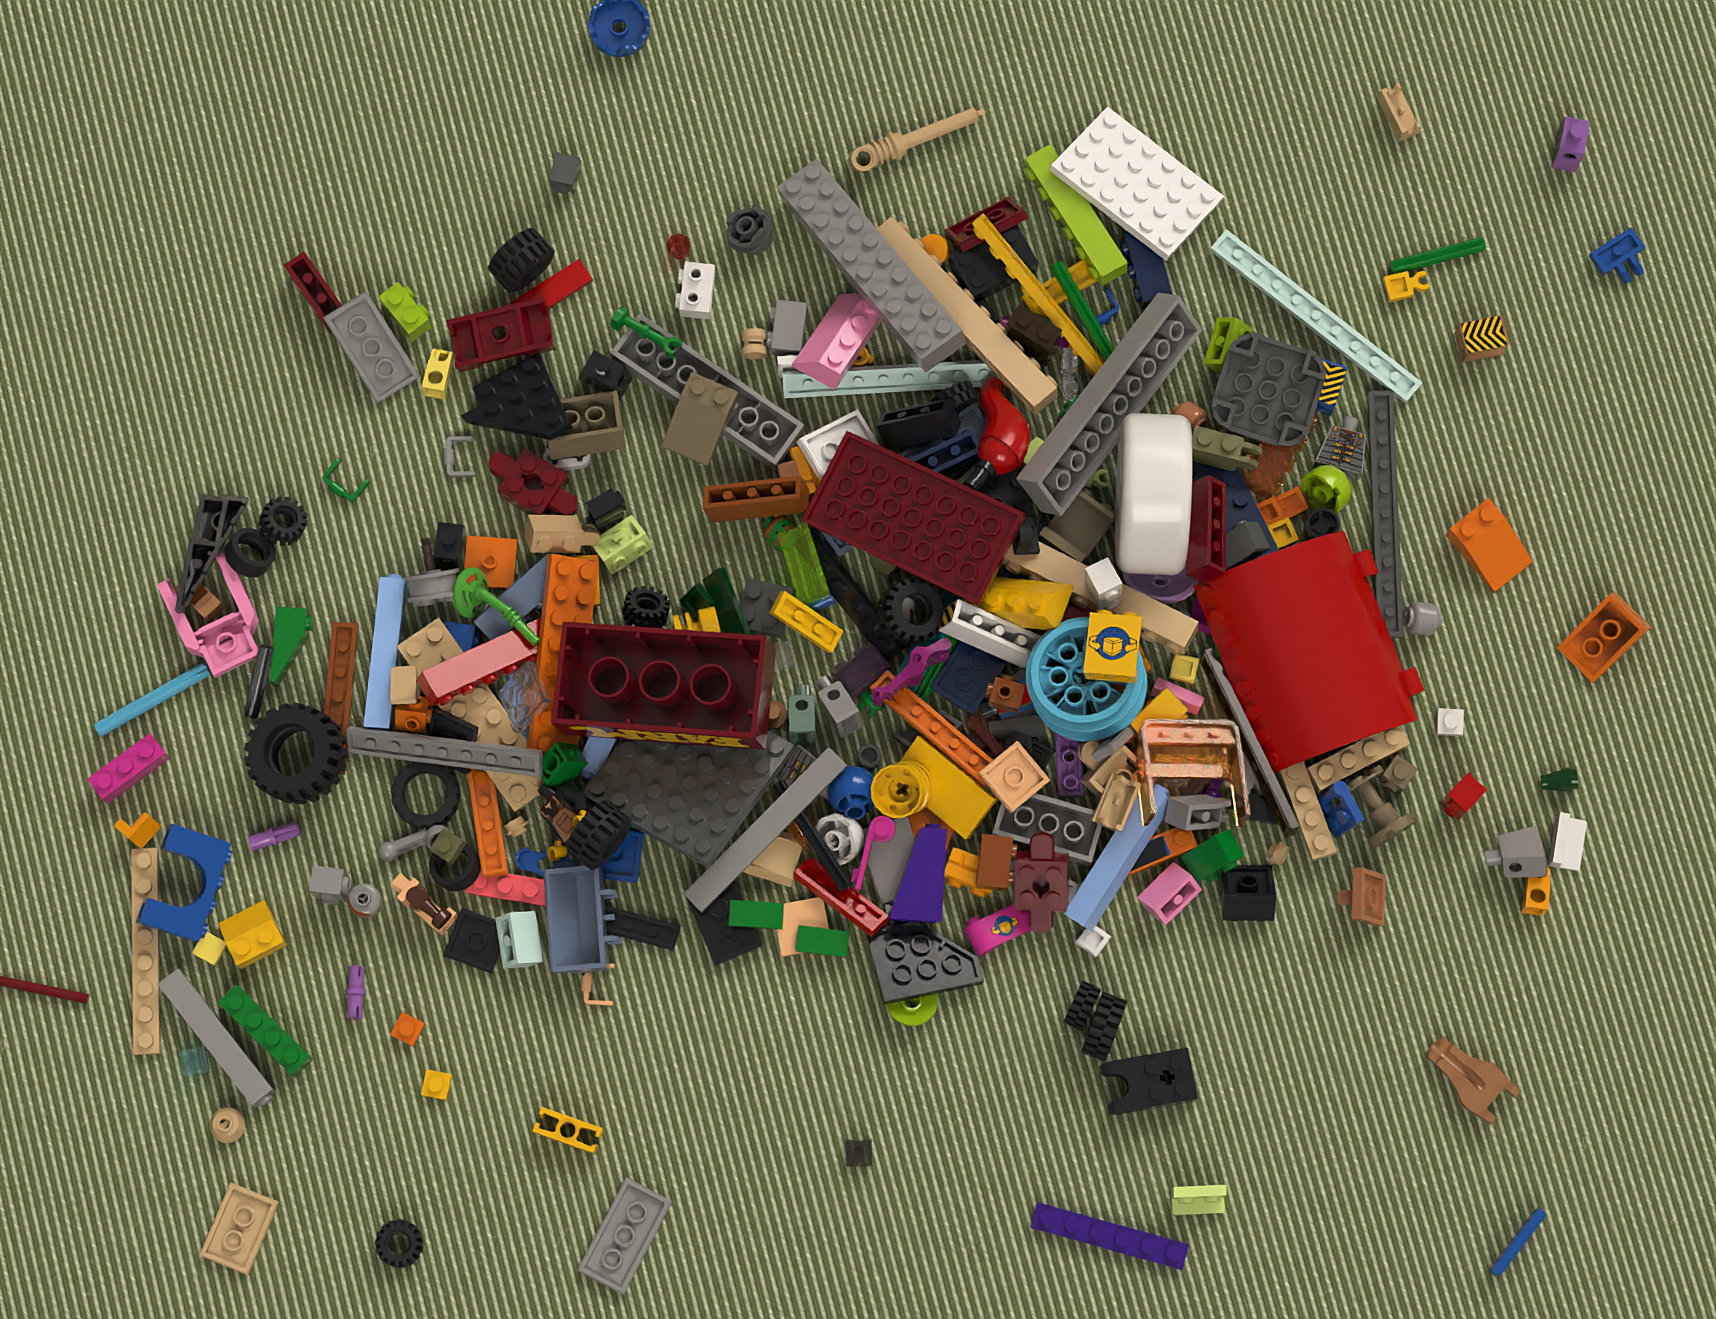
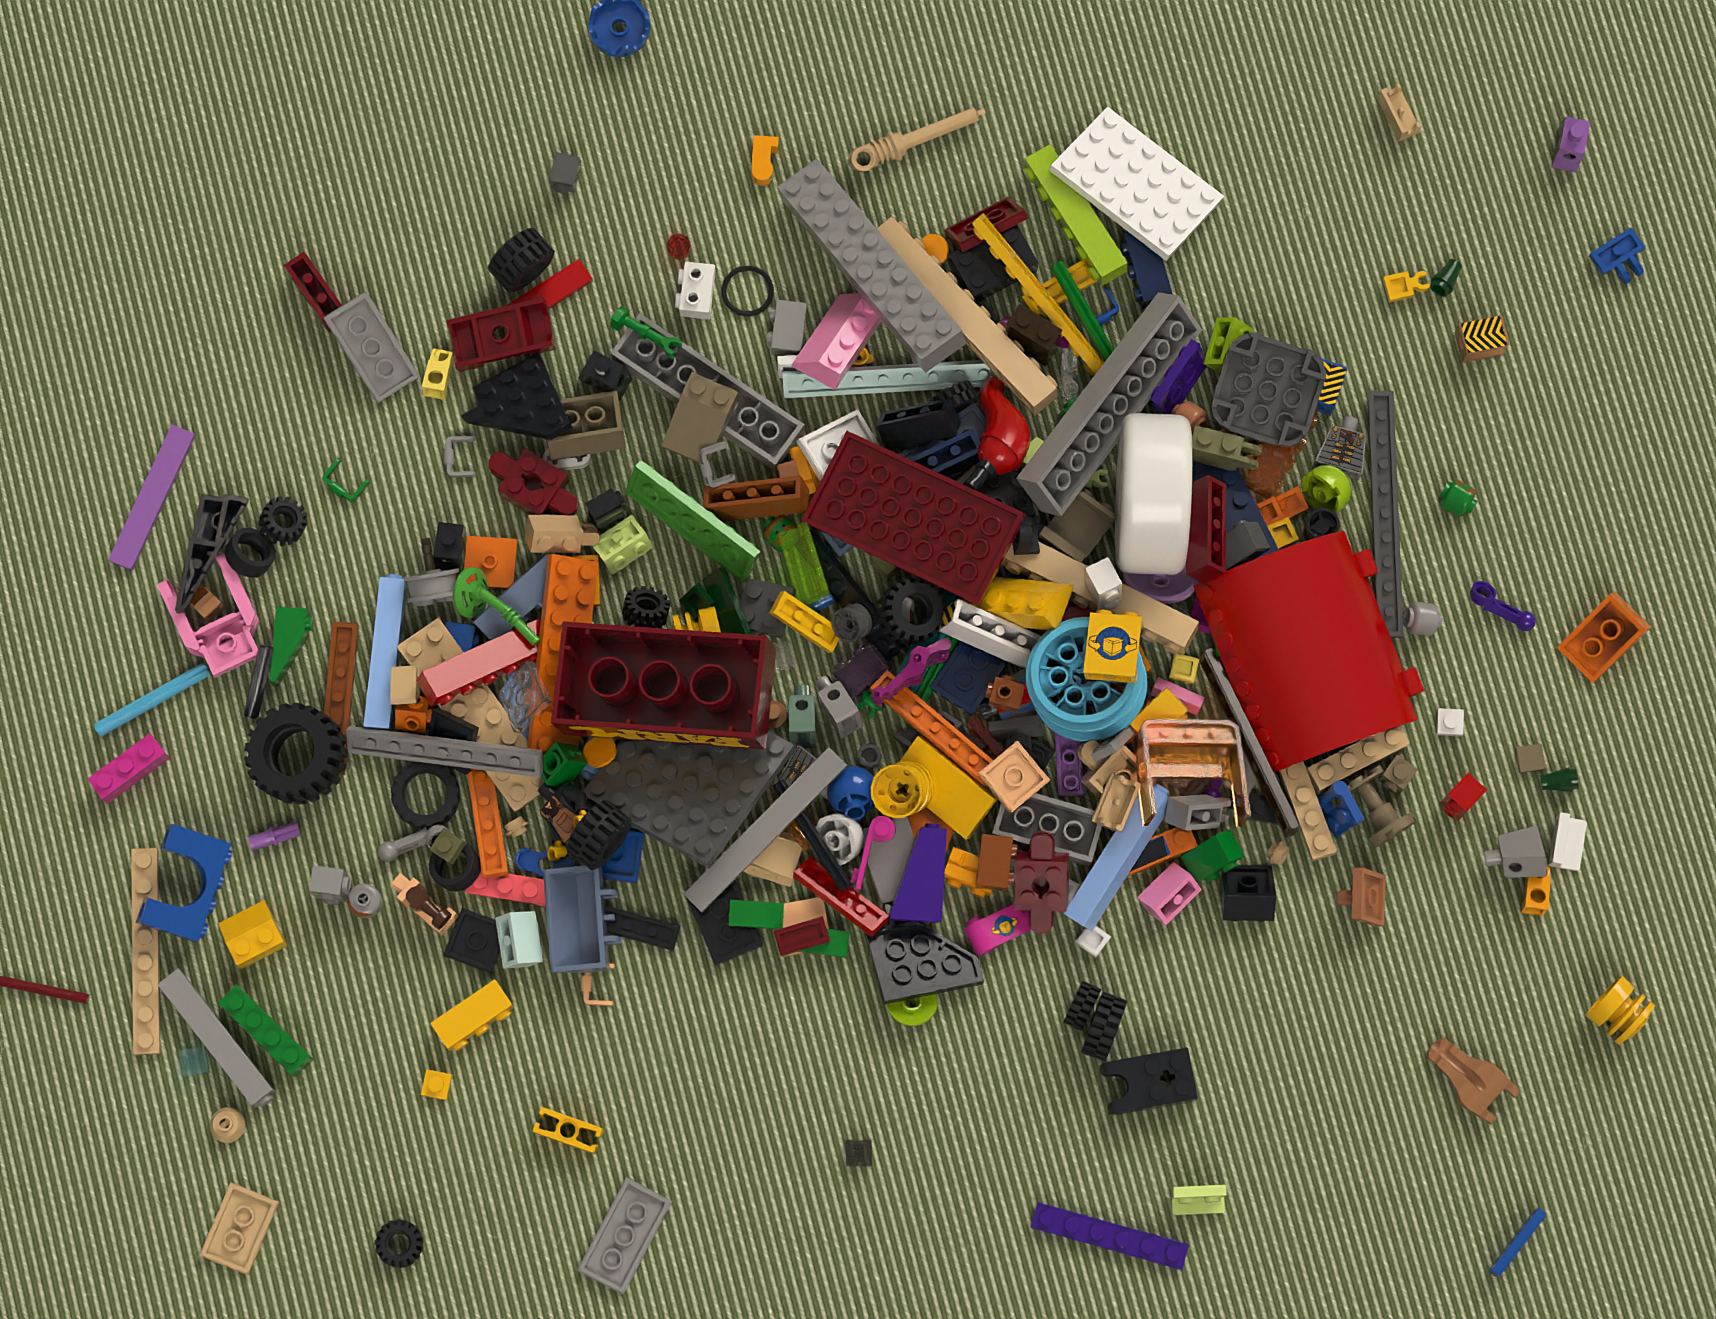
light orange panel [114,812,162,849] -> none
light yellow tile [192,932,227,966] -> none
medium lavender pin [345,965,366,1020] -> none
lime brick [378,282,432,342] -> none
orange plate [390,1012,426,1047] -> none
dark grey cone [726,205,774,255] -> none
tan wheel [741,328,767,359] -> none
light aqua plate [1210,229,1422,404] -> none
green axle [1389,237,1486,274] -> none
orange slope [1446,498,1533,593] -> none
none -> medium lavender tile [108,425,196,571]
none -> yellow brick [430,979,514,1052]
none -> light orange piece [583,737,617,768]
none -> bright green plate [625,460,761,583]
none -> light grey piece [699,442,736,487]
none -> black tyre [721,266,774,316]
none -> light orange leg [752,135,779,186]
none -> dark red tile [773,916,830,957]
none -> dark grey wheel [831,603,872,643]
none -> dark purple plate [1150,339,1207,414]
none -> dark green cone [1430,259,1462,297]
none -> green head [1438,480,1478,517]
none -> dark purple piece [1470,581,1536,631]
none -> dark tan tile [1515,744,1546,773]
none -> yellow wheel [1585,975,1655,1045]

